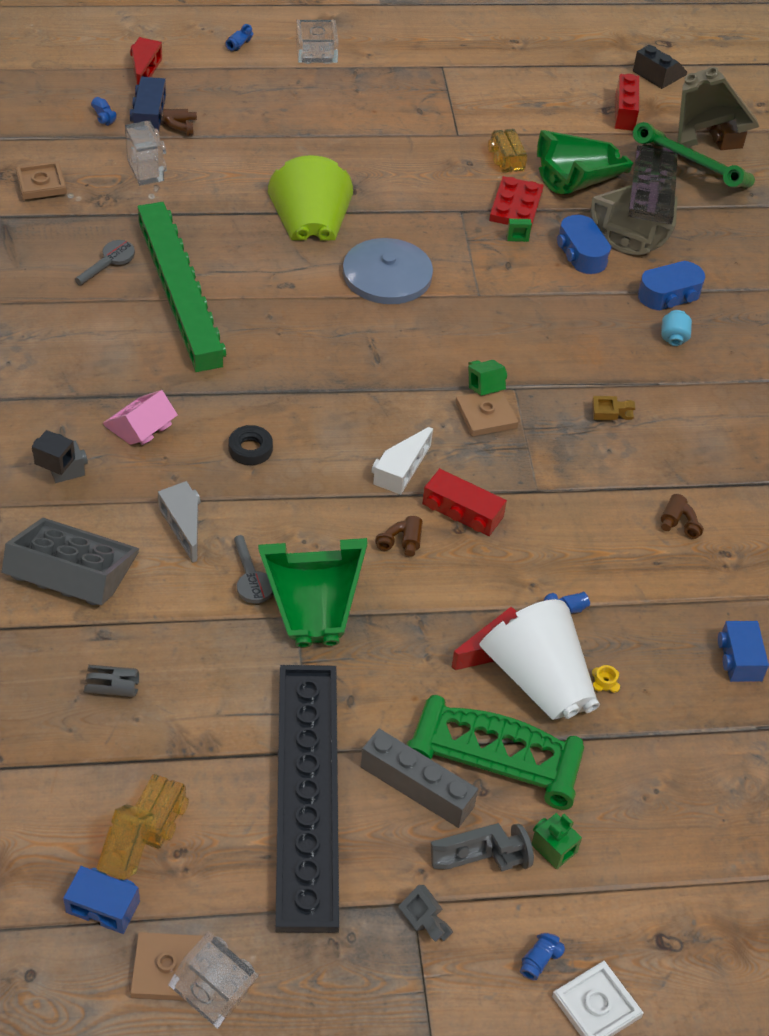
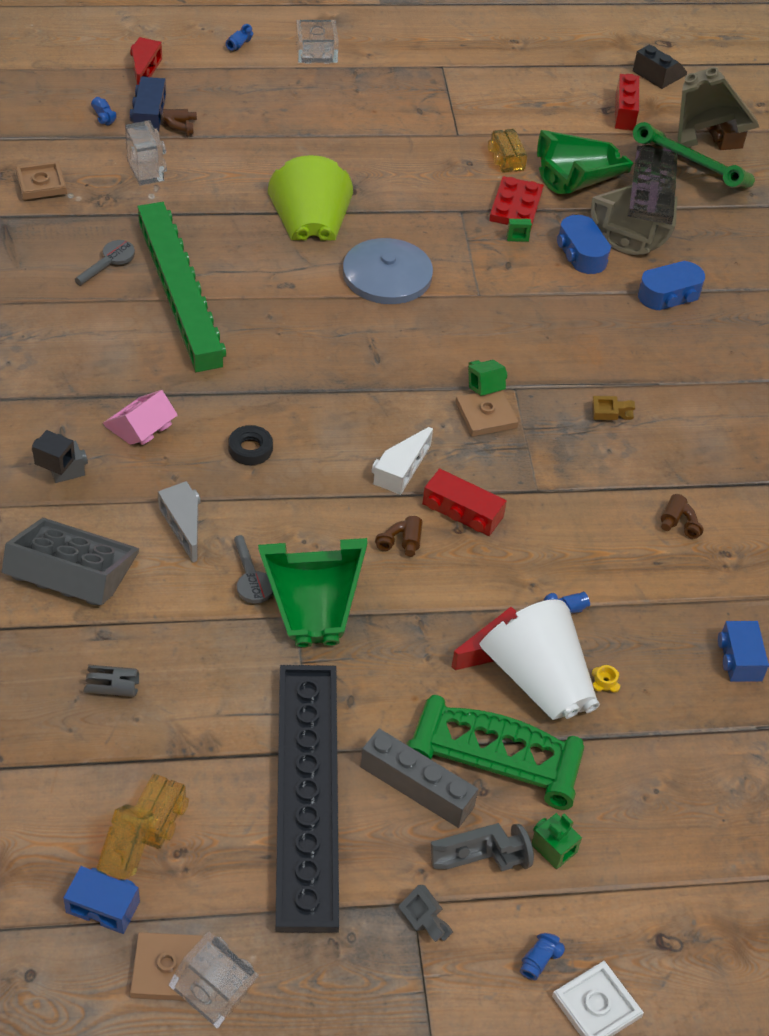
medium azure head [661,310,692,346] -> none

